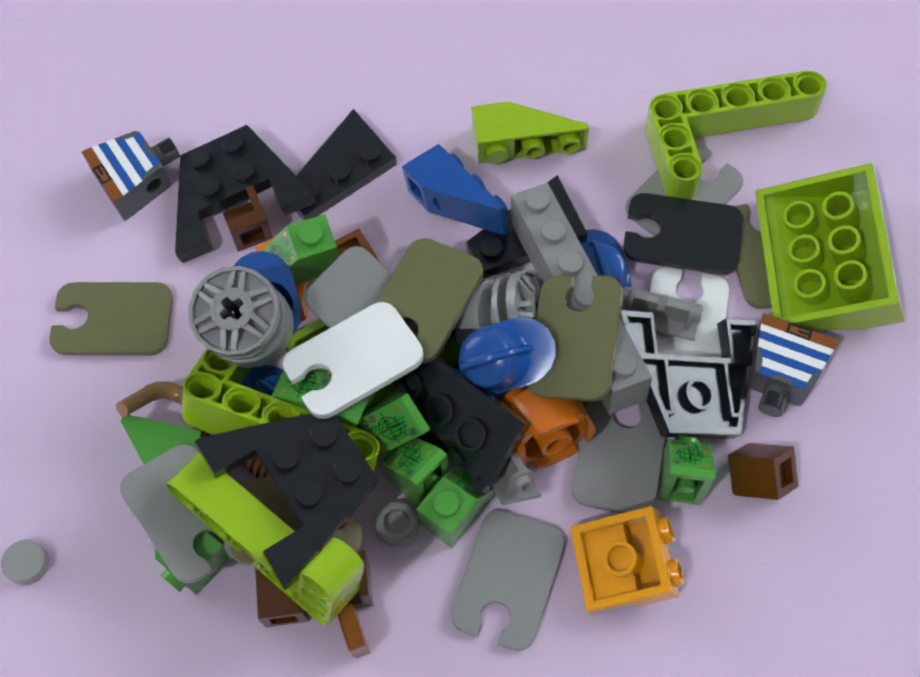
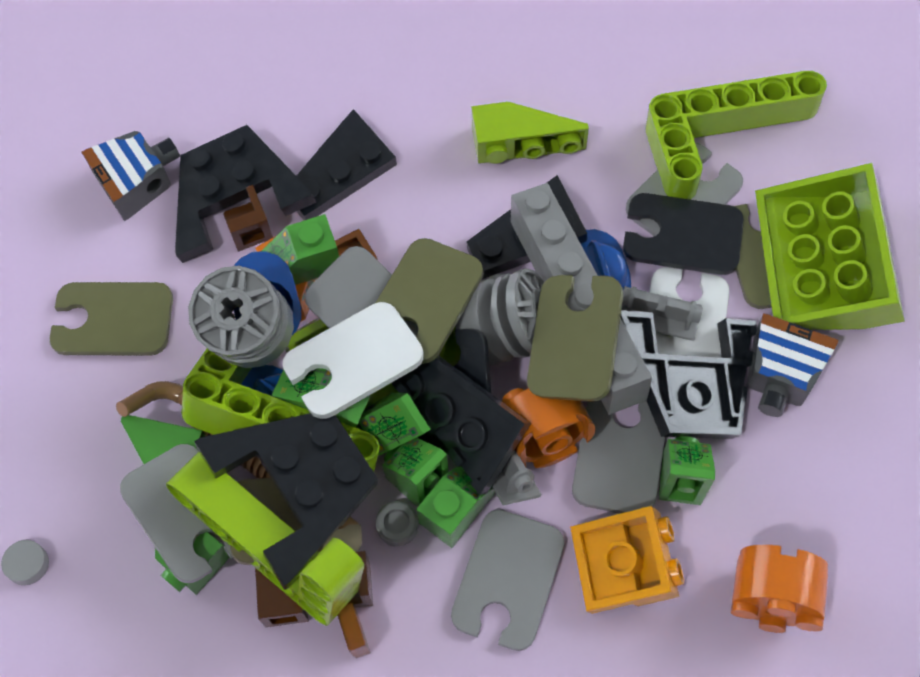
blue slope [402,144,509,235] -> none
blue piece [459,317,556,394] -> none
reddish brown panel [728,443,798,500] -> none
none -> orange brick [731,545,828,633]

